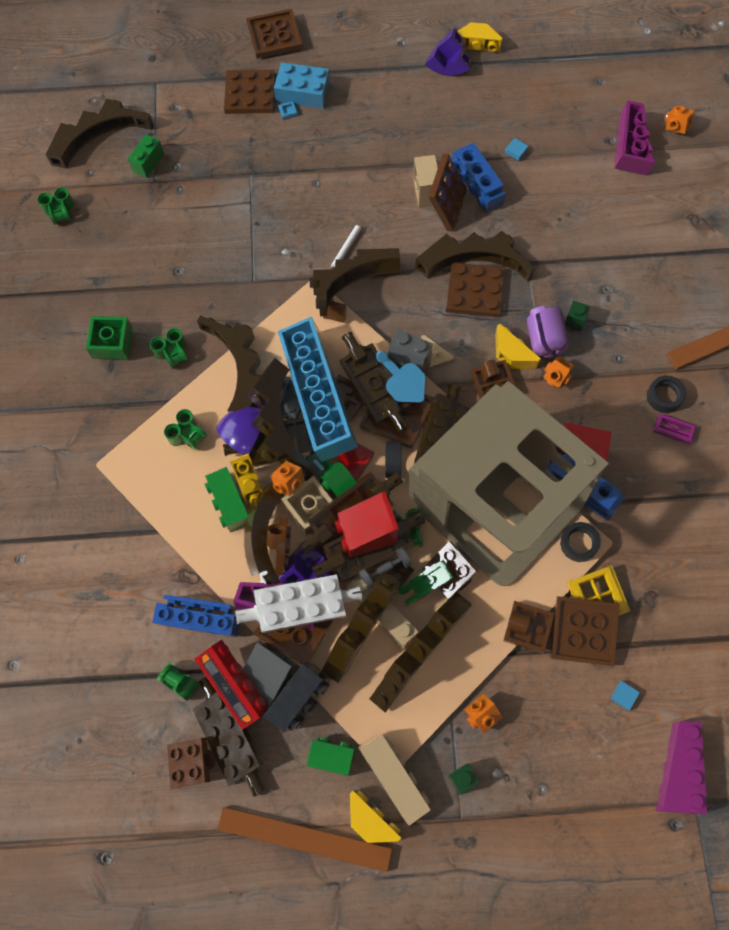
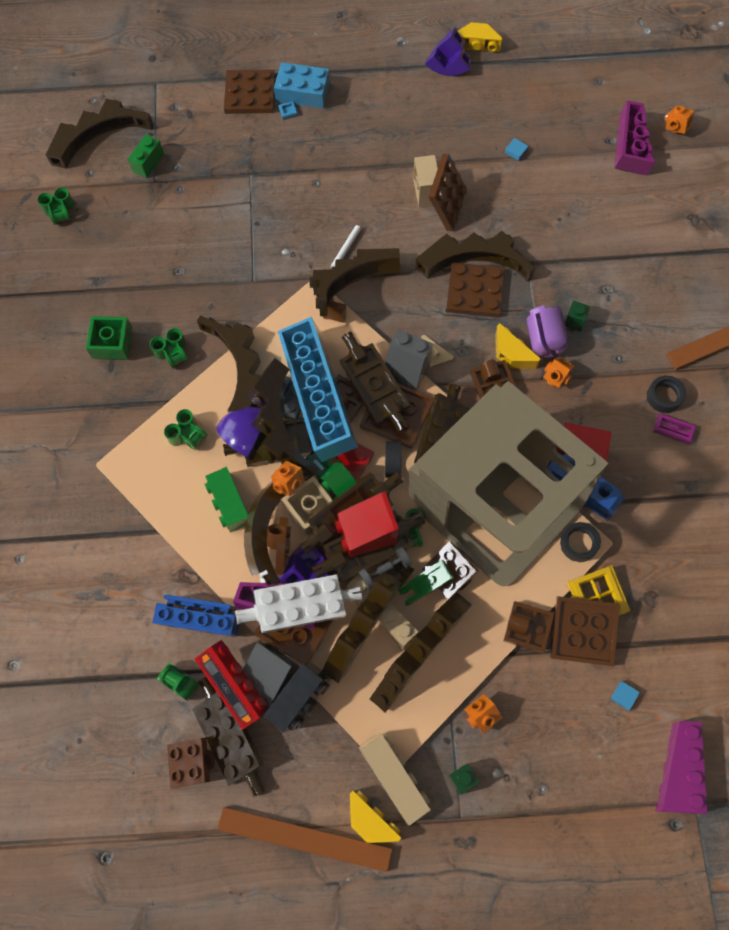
yellow slope [230,453,262,511] -> none
reddish brown plate [246,8,303,59] -> none
green brick [306,737,355,776] -> none
dark azure piece [376,350,425,402] -> none
blue brick [452,142,505,212] -> none

